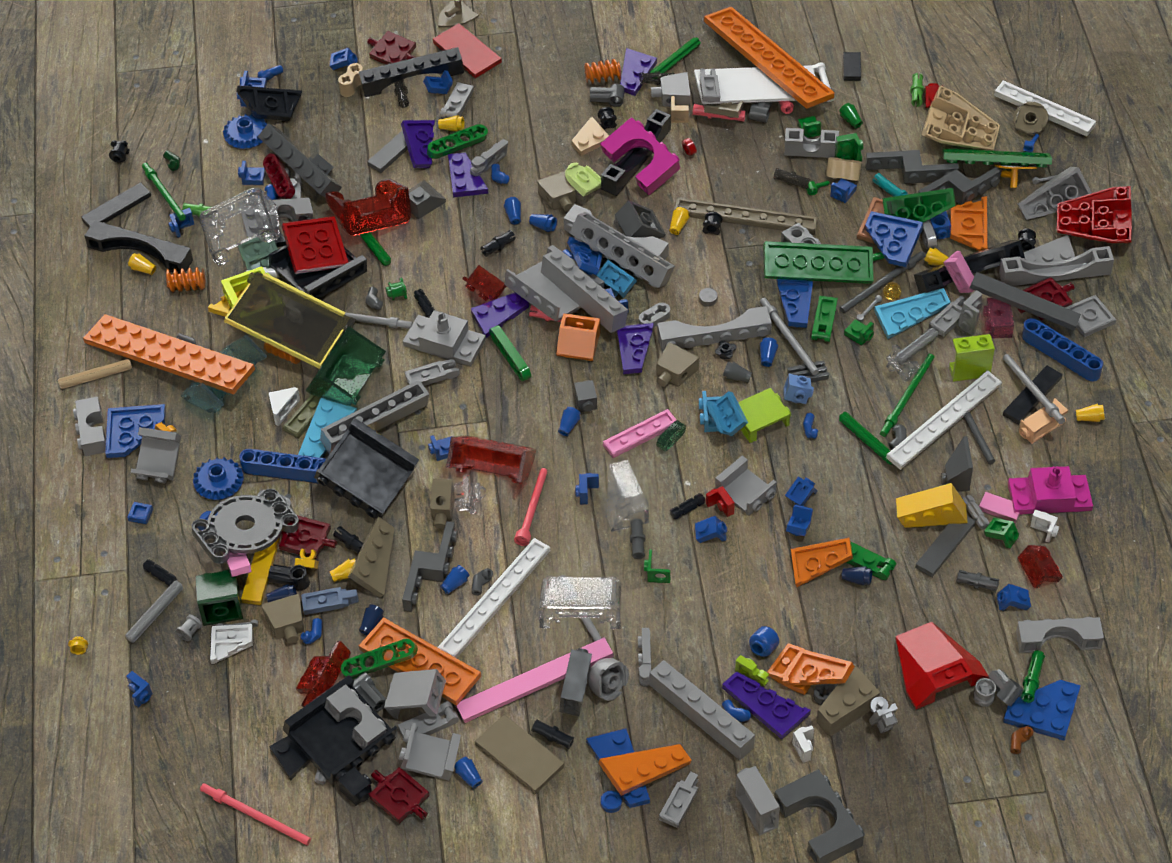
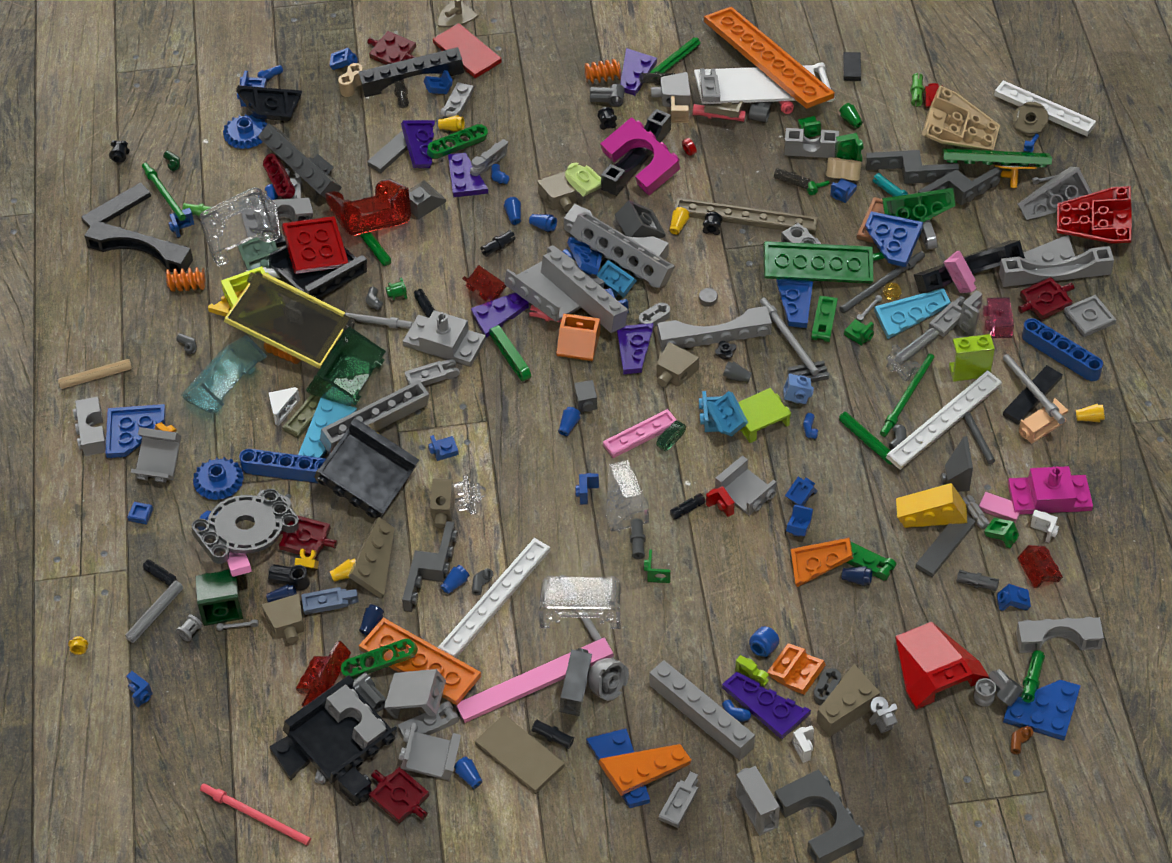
orange plate [83,314,255,395] -> none
yellow cone [128,253,157,275] -> none
white wing [210,624,253,664] -> none
blue bracket [238,161,266,185] -> none
yellow tile [241,537,280,605] -> none
blue arm [301,618,322,644] -> none
black pin [333,526,364,554] -> none
clear red windscreen [446,435,536,484] -> none
coral piece [514,468,547,546] -> none
tan wing [572,117,609,156] -> none
blue tile [601,791,622,813] -> none
light grey hinge [638,628,651,687] -> none
blue bracket [695,516,727,543] -> none
blue cone [760,338,778,367] -> none
orange wing [782,649,855,686] -> none
yellow cone [924,248,949,266] -> none
blue brick [929,211,951,239] -> none
orange wing [950,196,987,251] -> none
dark grey tile [970,272,1081,330] -> none
black brick [1018,228,1036,251] -> none

